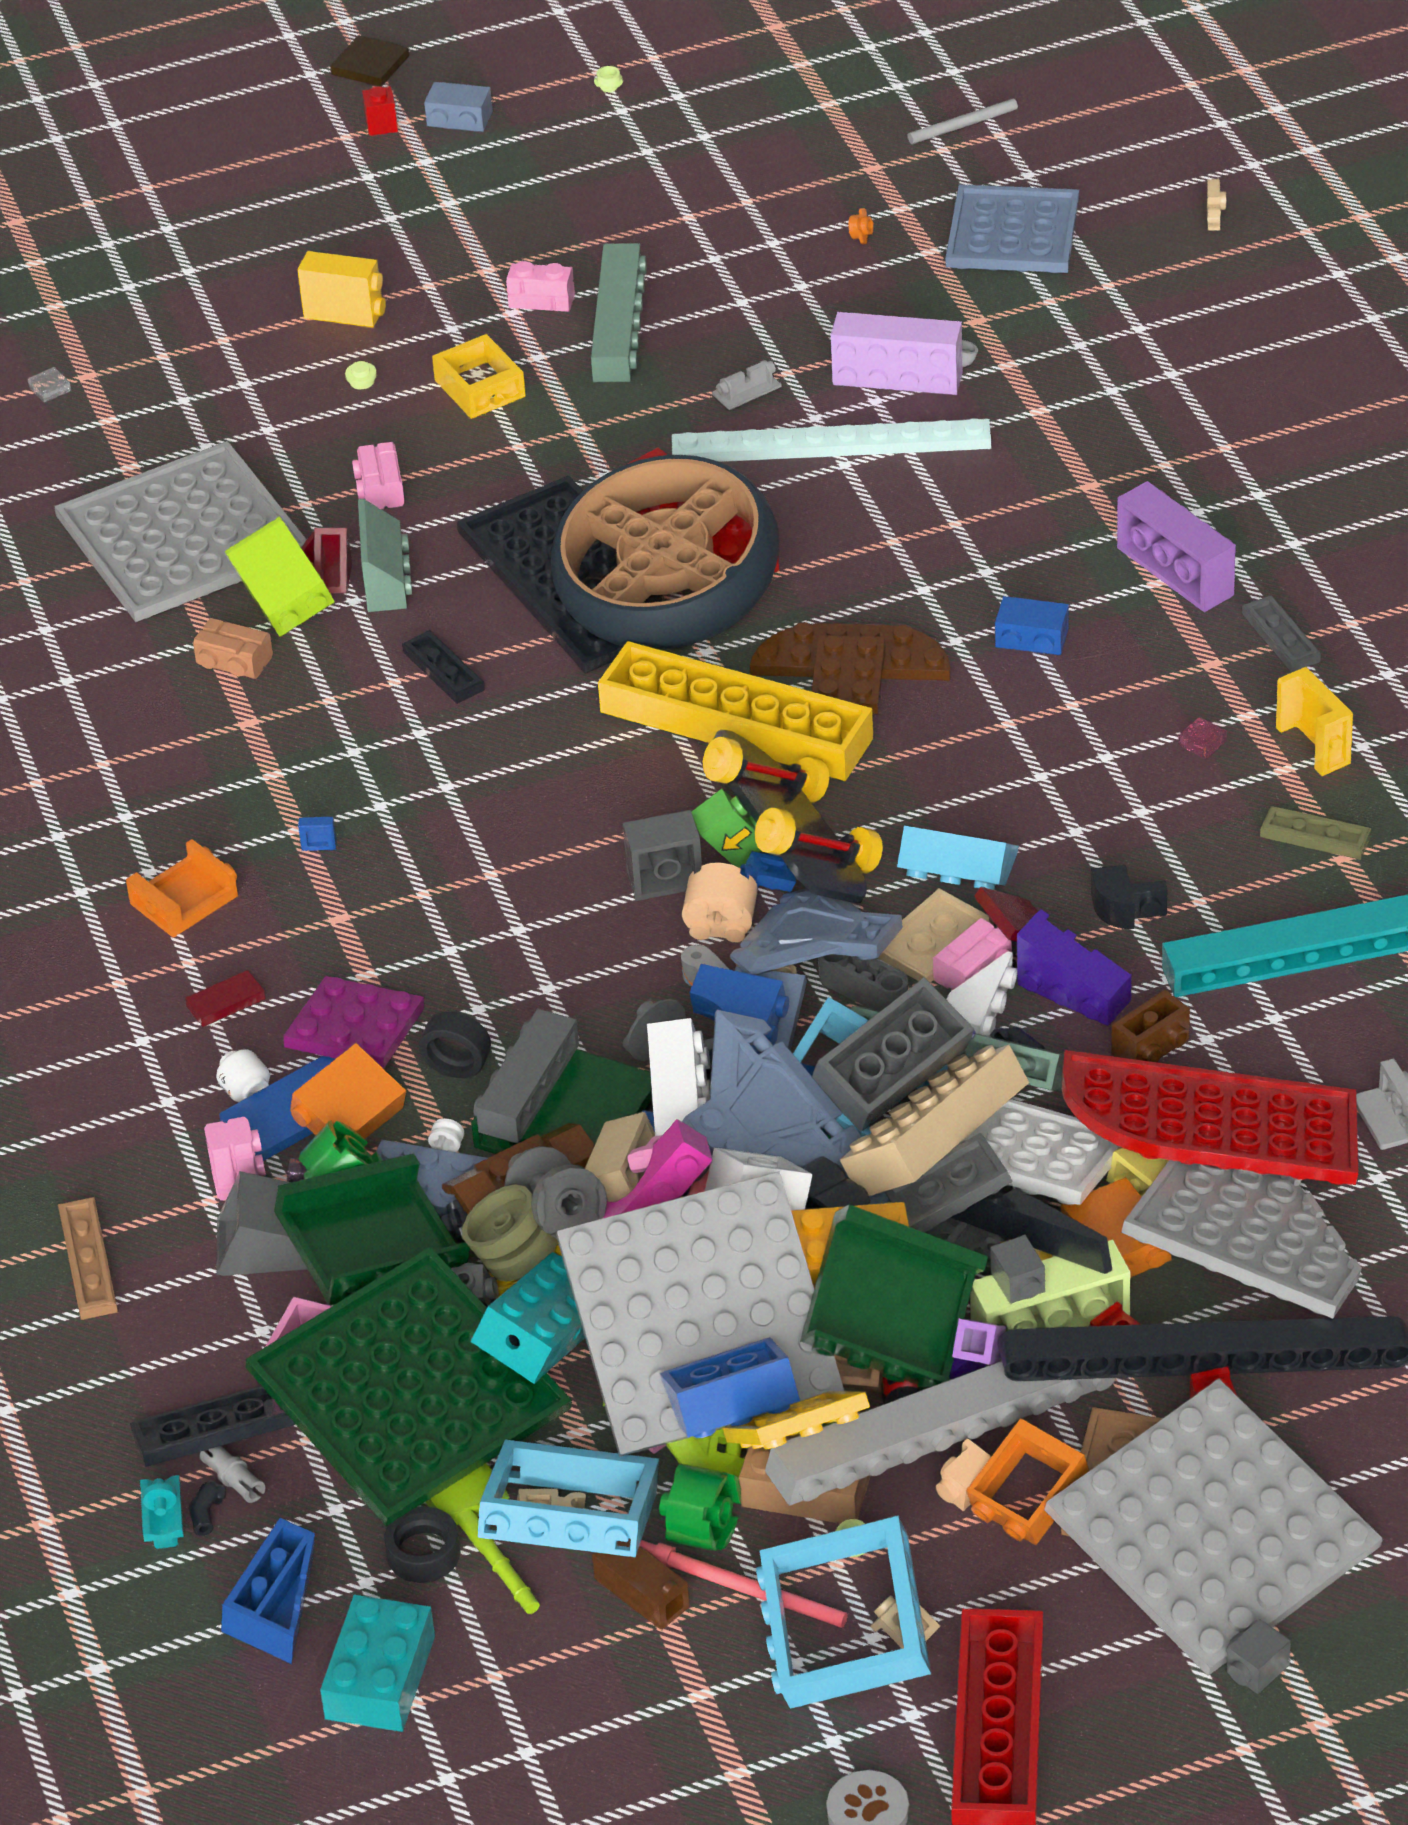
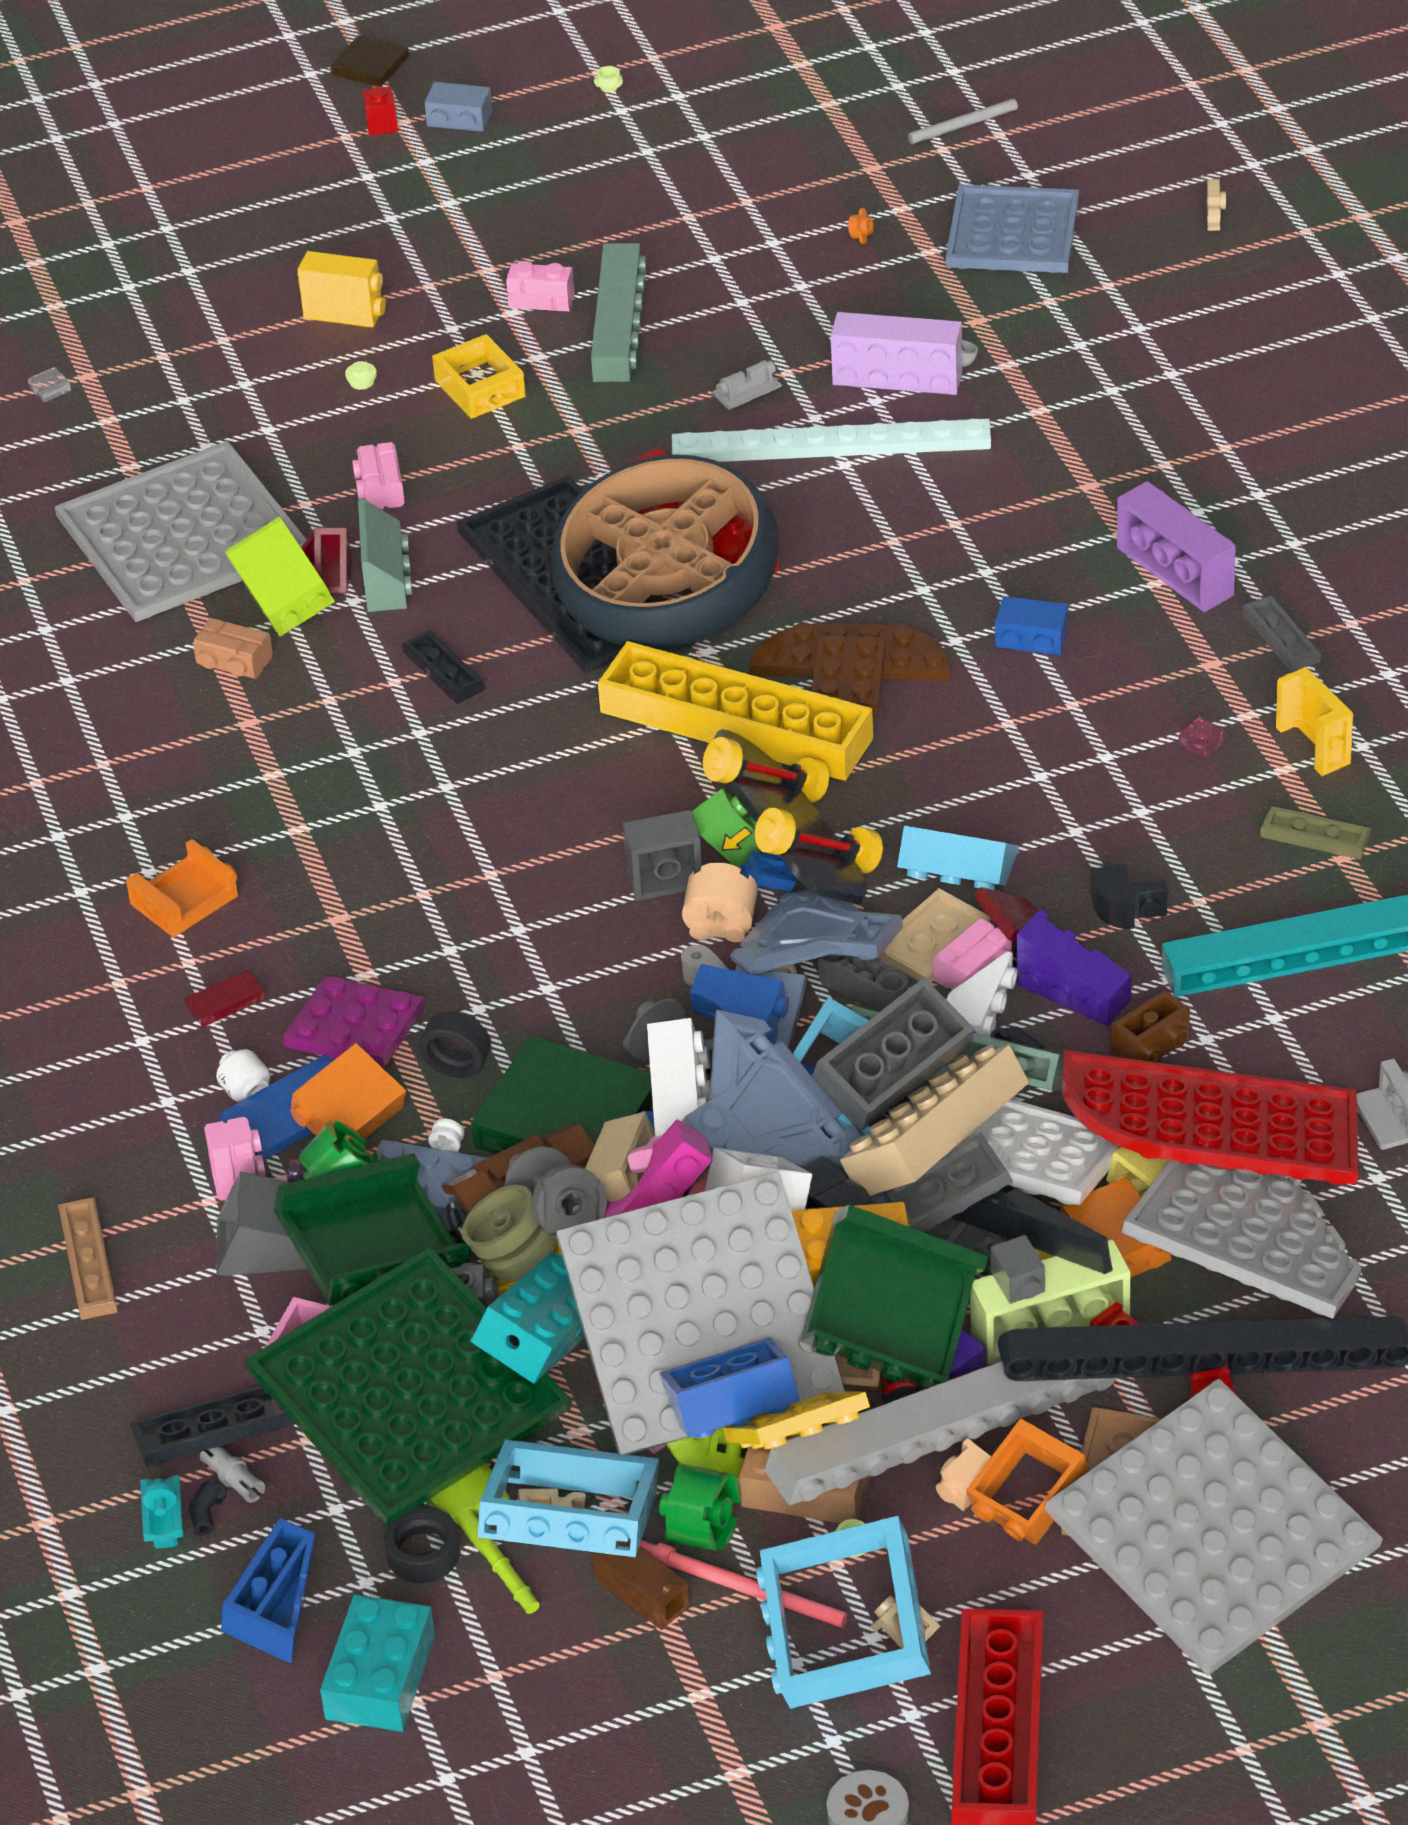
blue tile [298,817,337,851] -> none
dark grey brick [473,1009,579,1143] -> none
medium lavender brick [952,1319,1006,1364] -> none
dark grey brick [1226,1619,1291,1694] -> none

